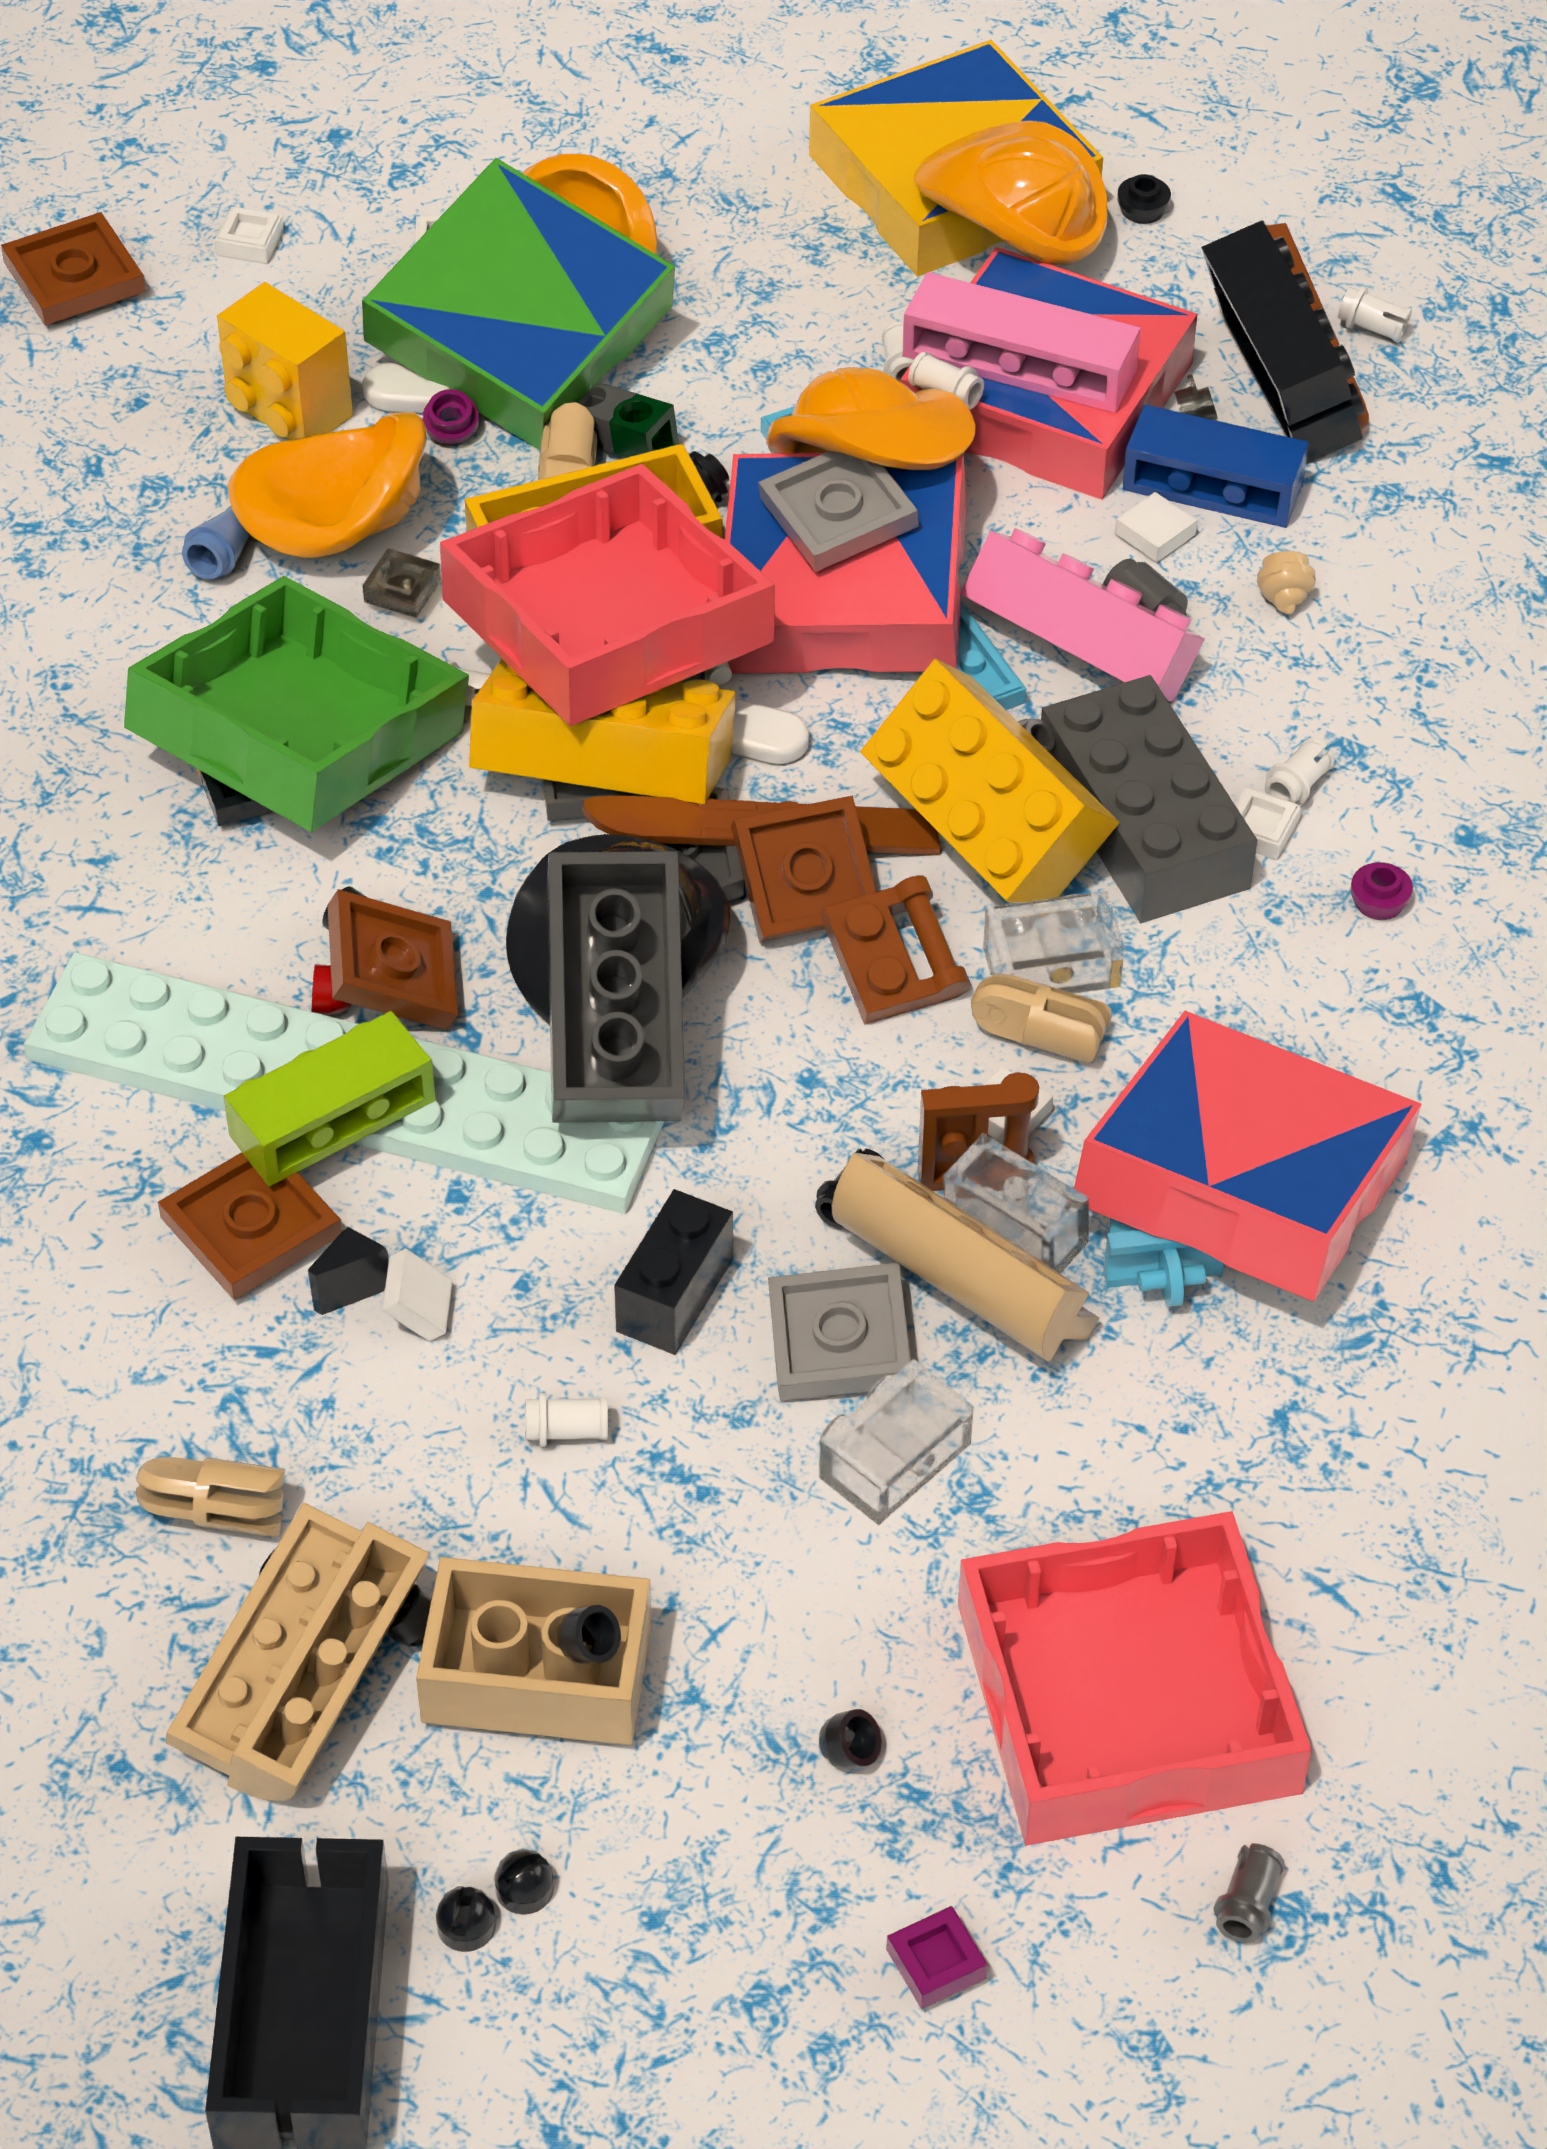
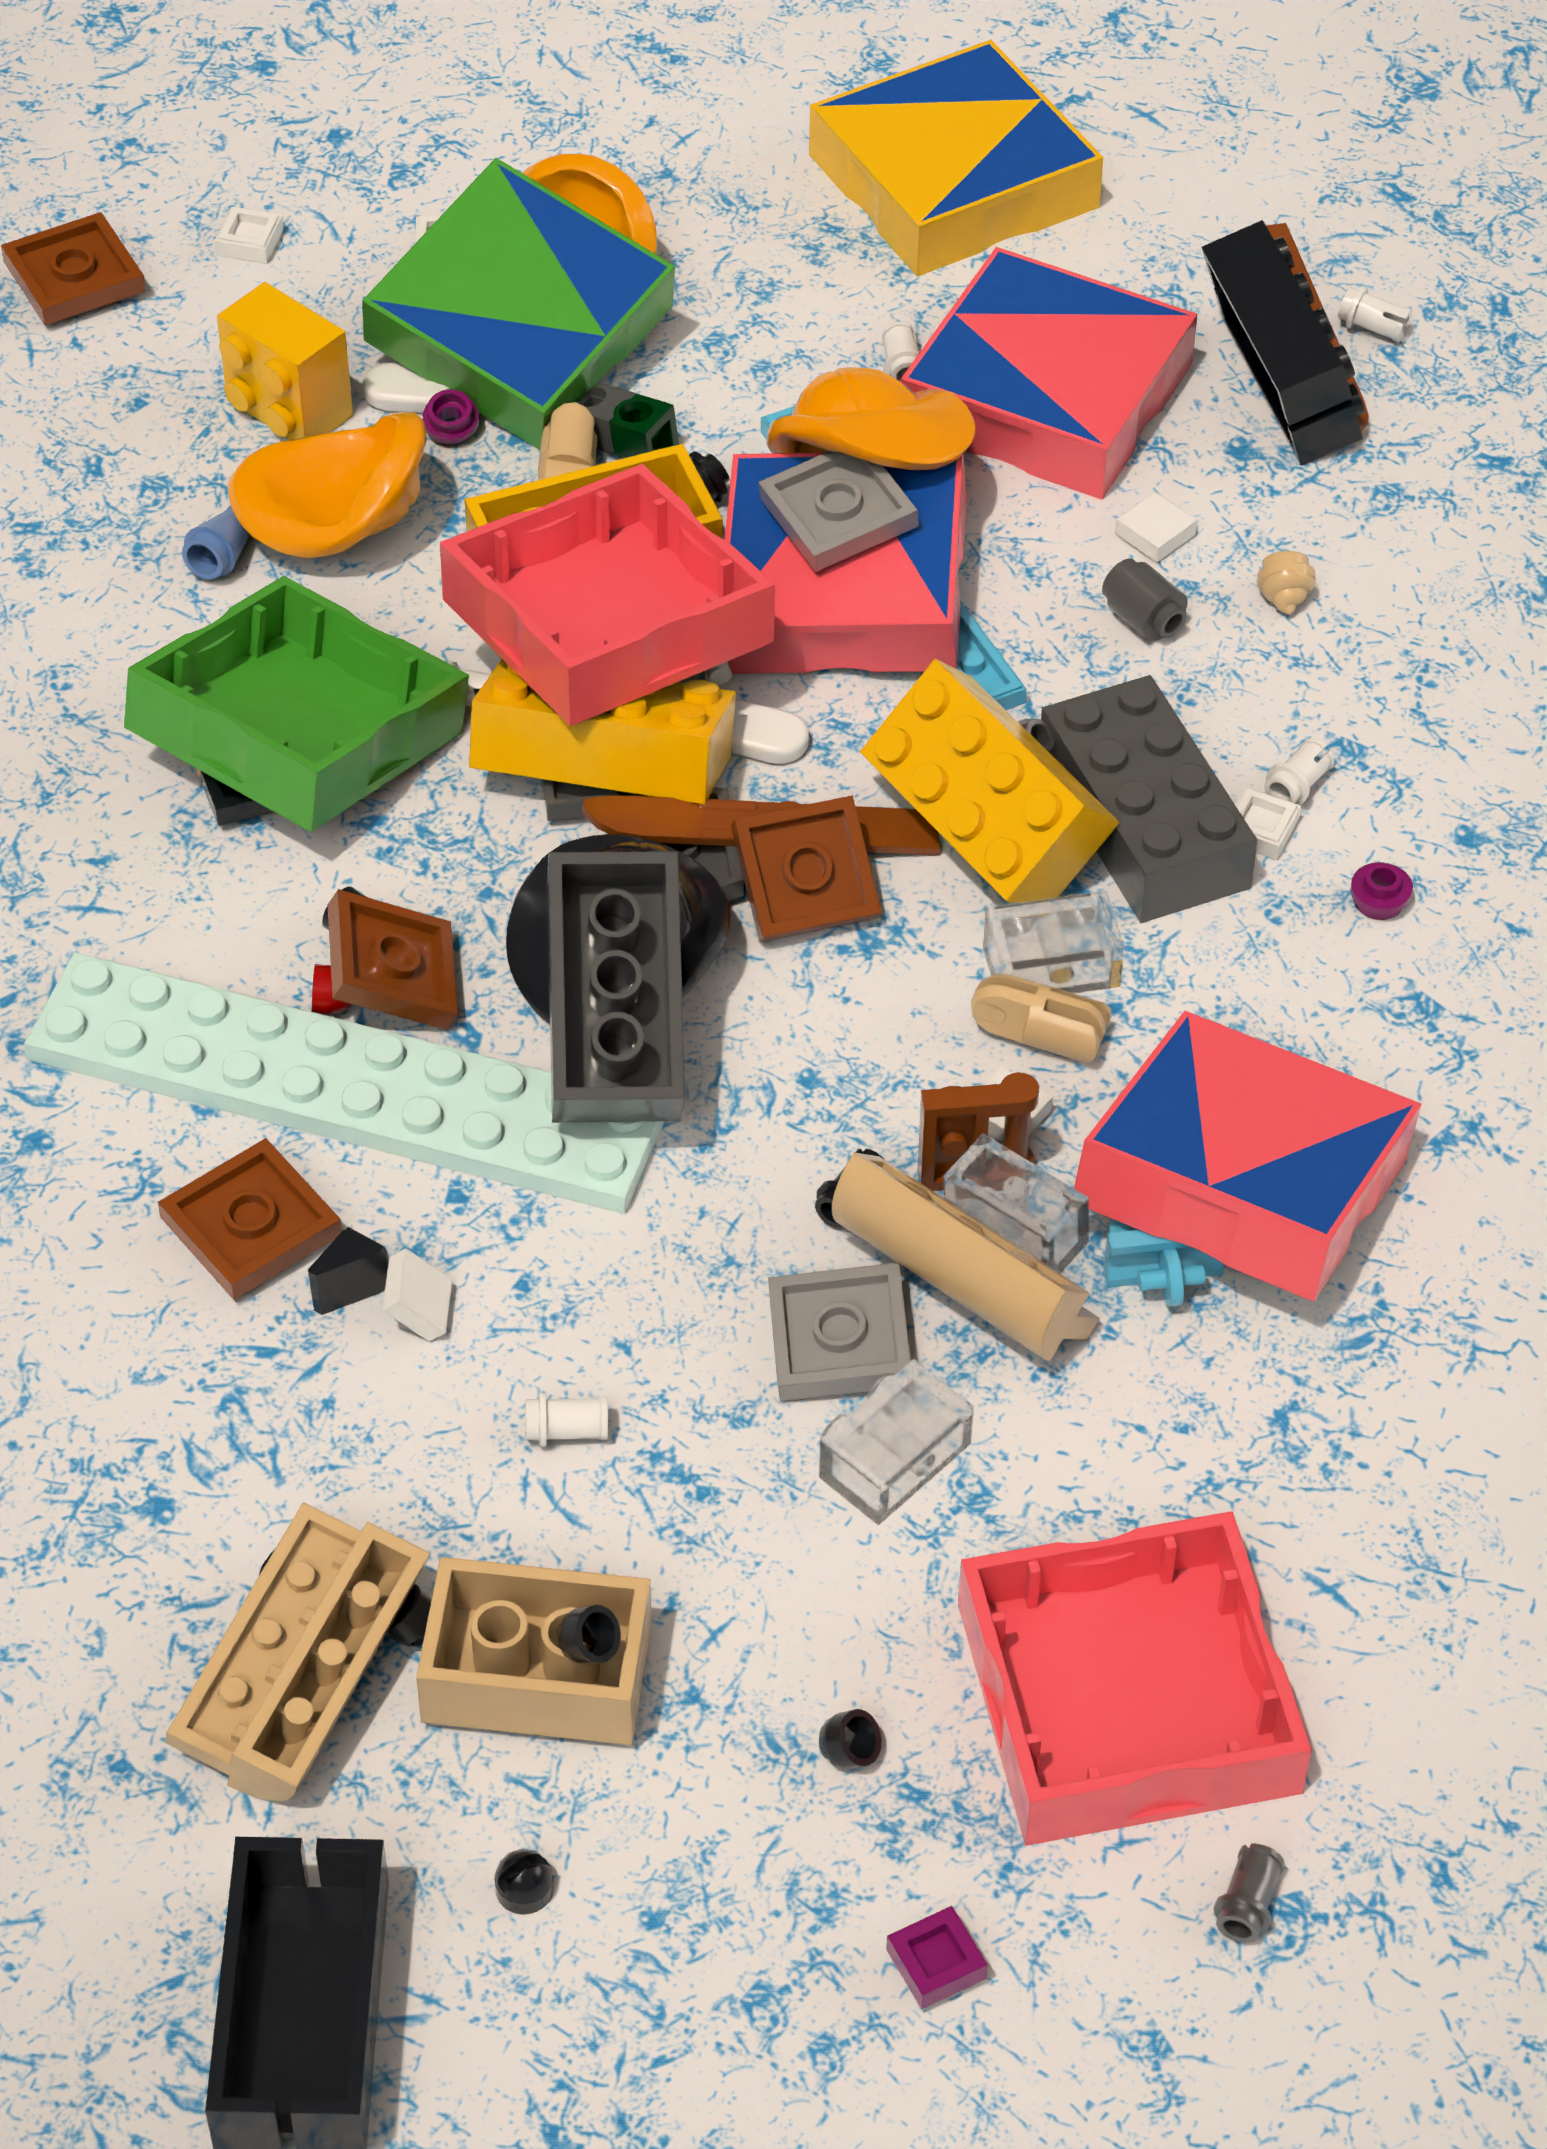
tan arm [136,1457,285,1537] -> none
lime brick [223,1011,436,1187] -> none
clear smoke plate [362,548,441,618] -> none
black hinge [436,1886,496,1952] -> none
black brick [614,1189,733,1355] -> none
dark orange plate [821,875,971,1025] -> none
bright pink brick [902,272,1141,413] -> none
white pin [908,352,984,410] -> none
light orange piece [914,121,1107,265] -> none
bright pink brick [960,528,1205,702] -> none
black plate [1117,174,1171,224] -> none
blue brick [1122,404,1309,528] -> none
clear smoke plate [1174,374,1218,420] -> none

